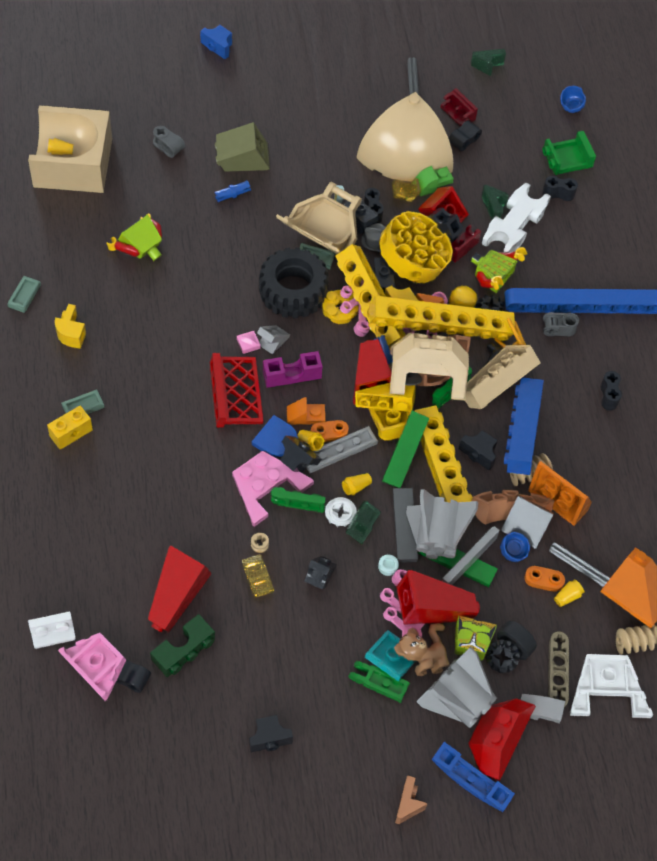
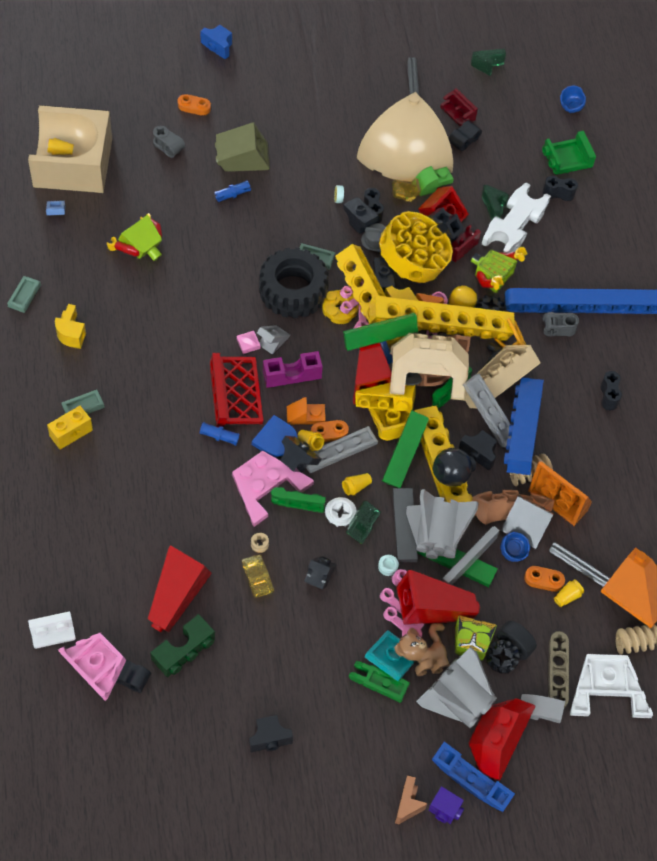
tan piece [276,182,362,254] -> none
none -> medium blue tile [46,201,65,215]
none -> orange plate [178,94,211,115]
none -> blue pin [199,422,240,445]
none -> green tile [343,313,418,351]
none -> dark purple brick [428,786,464,824]
none -> black brick [432,448,476,487]
none -> light grey tile [463,374,512,447]

